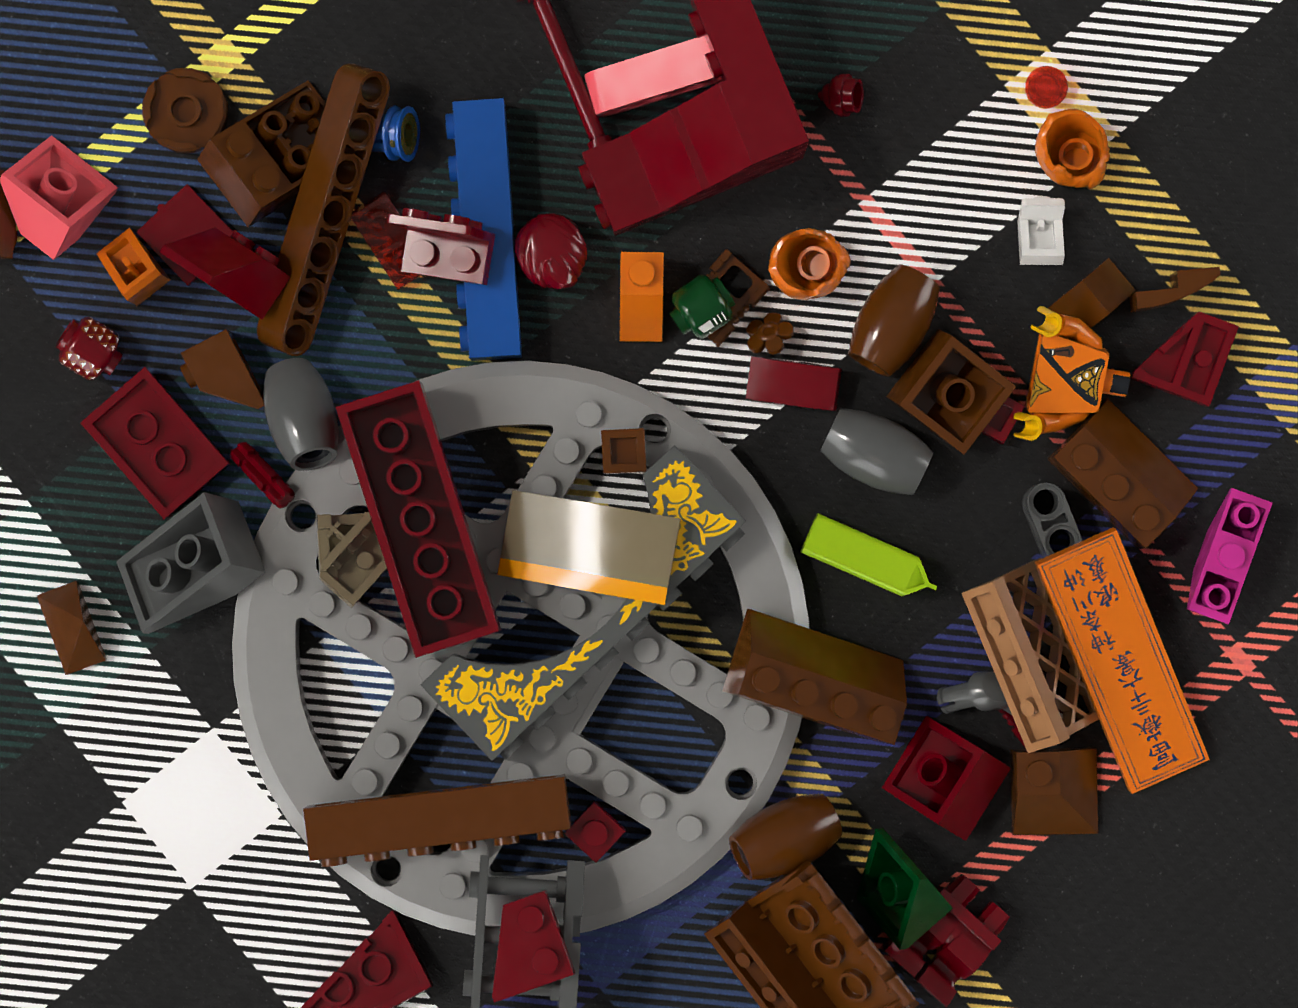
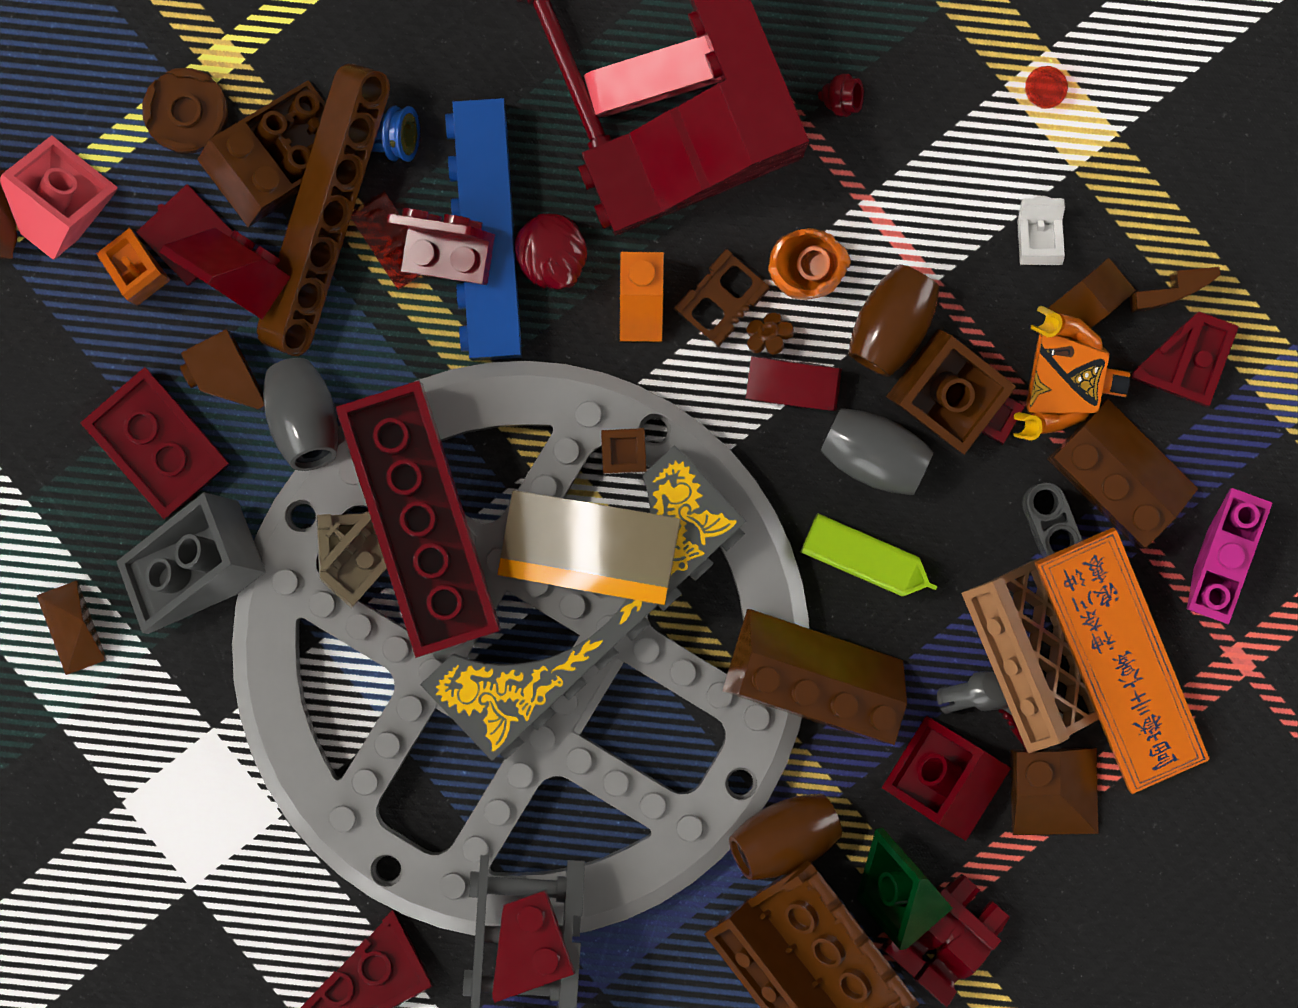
dark red head [55,317,123,380] -> none
dark red axle [230,441,295,509] -> none
reddish brown brick [303,774,571,867] -> none
dark red plate [564,800,626,863] -> none
dark green head [669,275,736,339] -> none
orange hair [1035,109,1110,189] -> none

